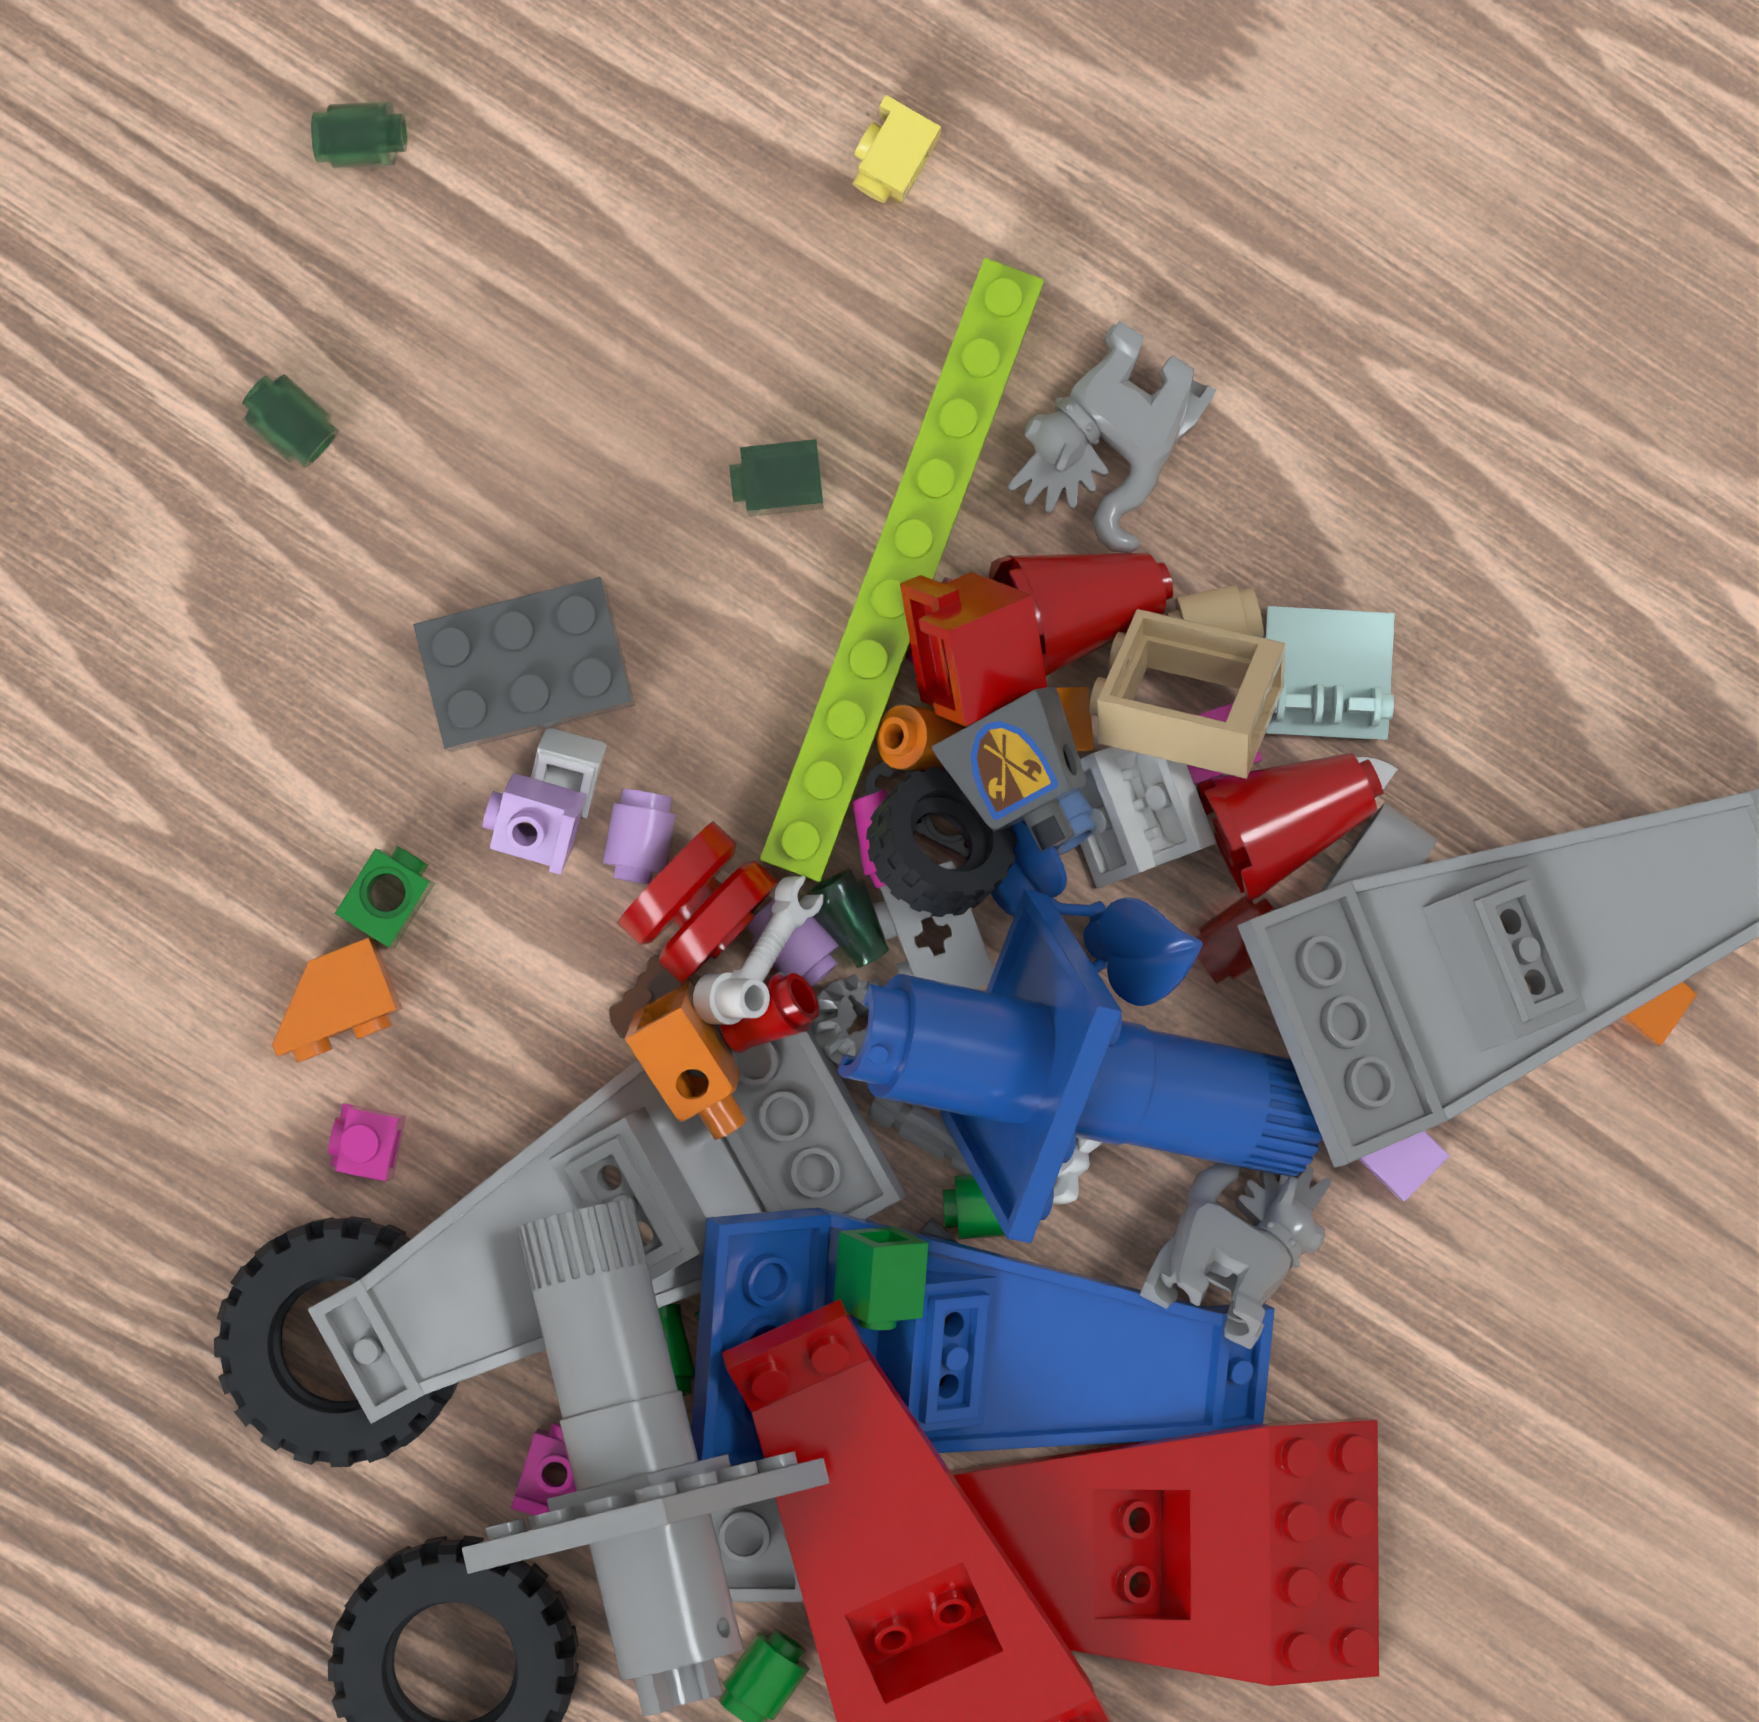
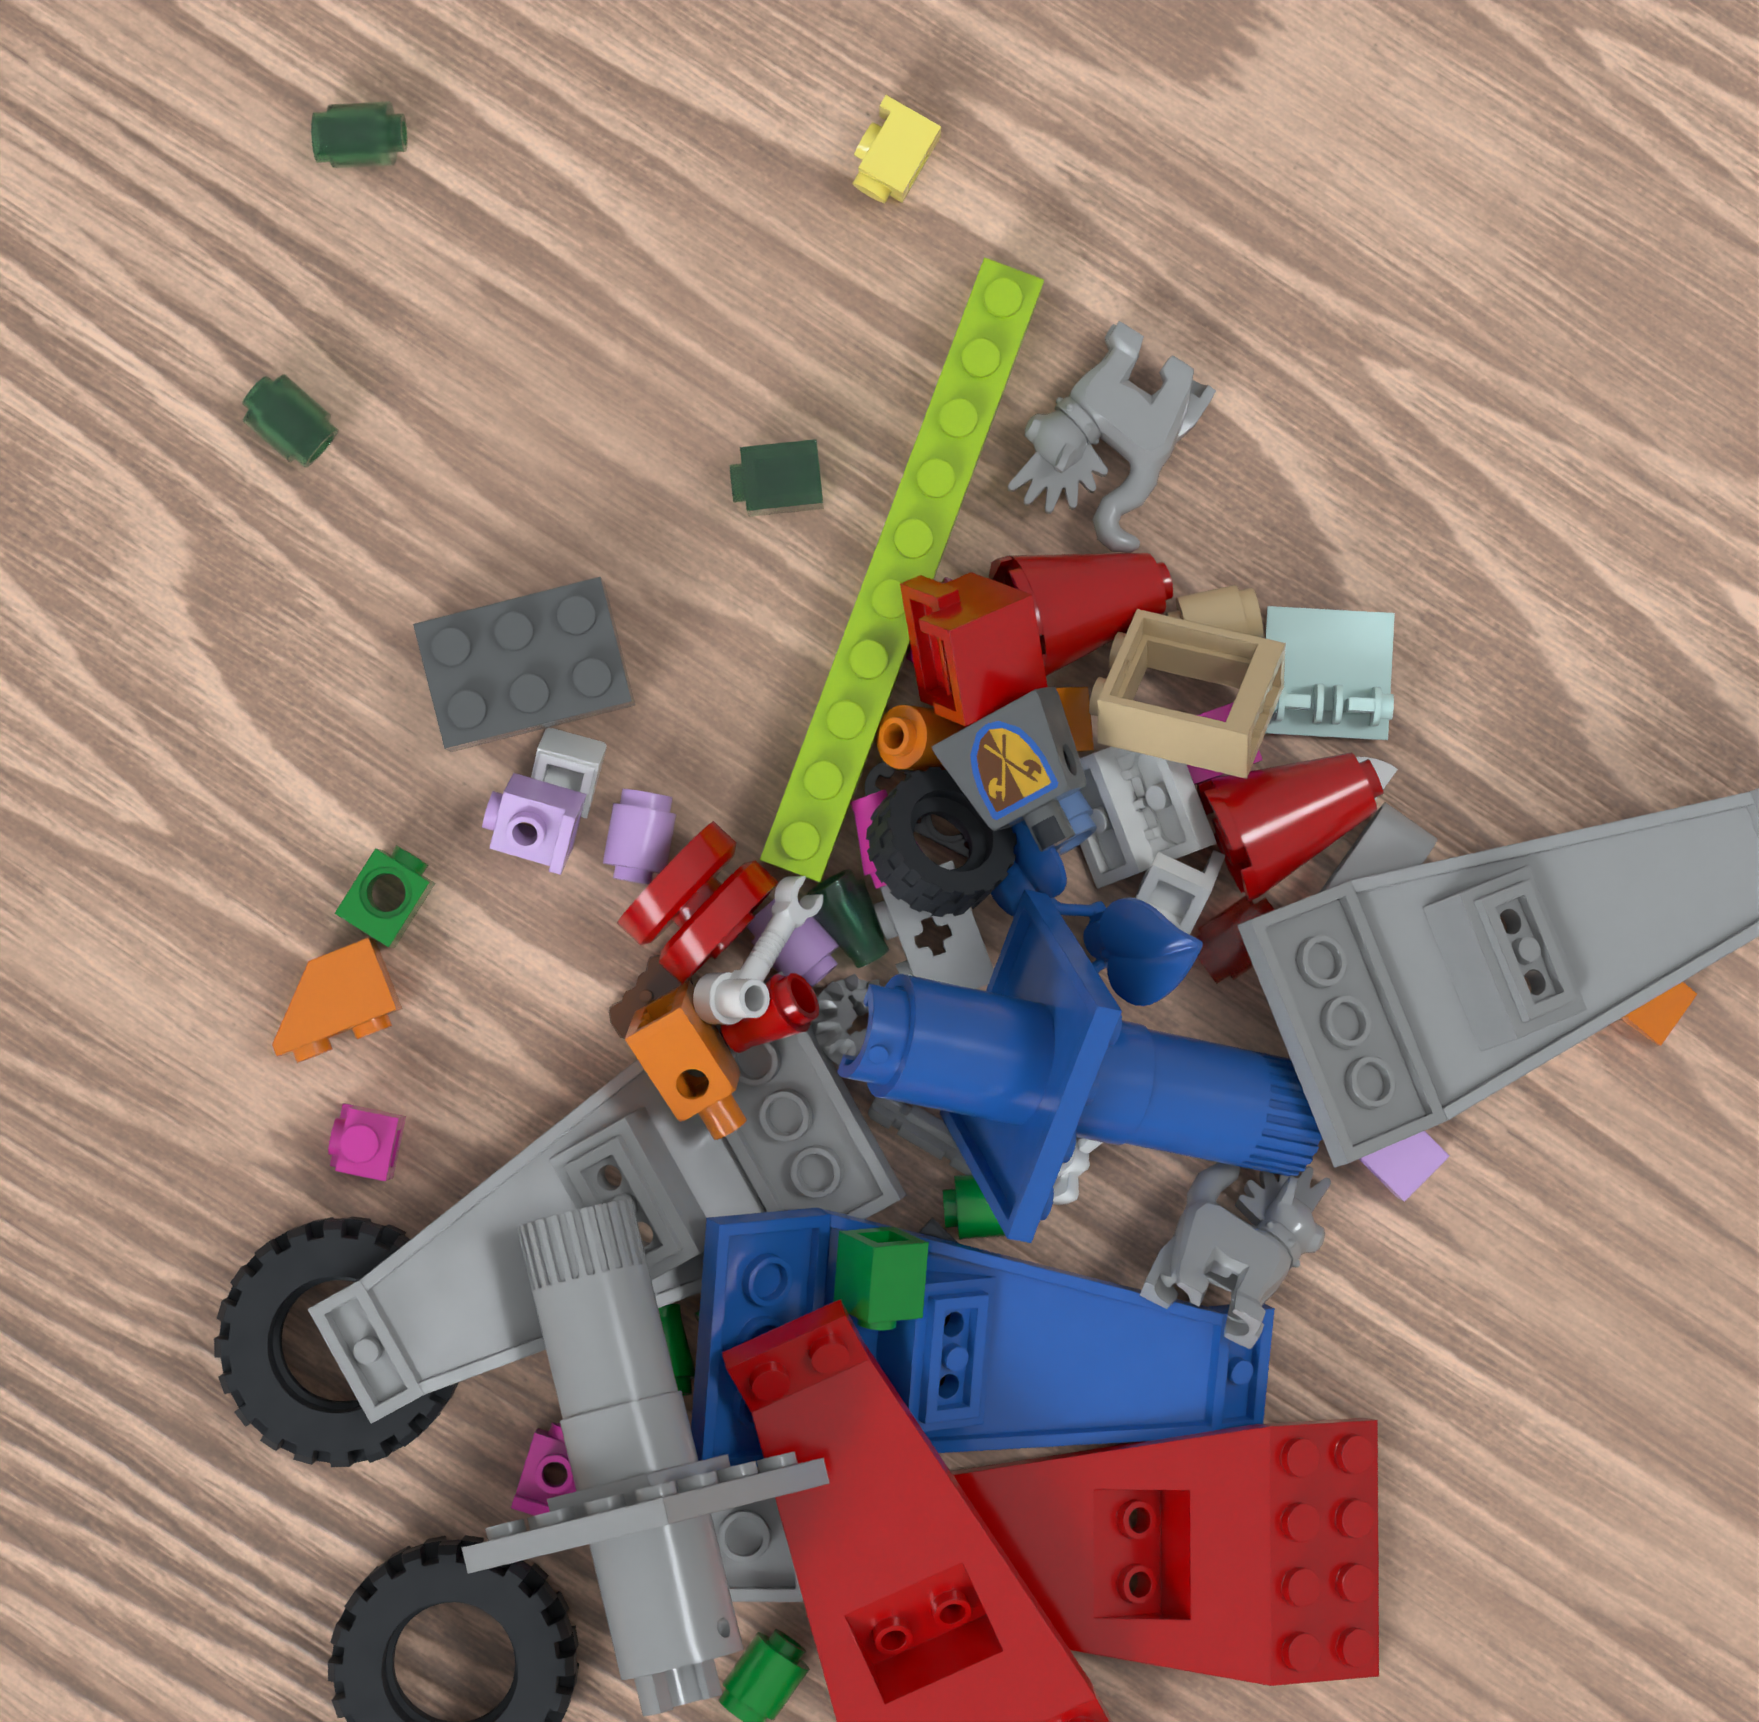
none -> white panel [1135,850,1225,935]

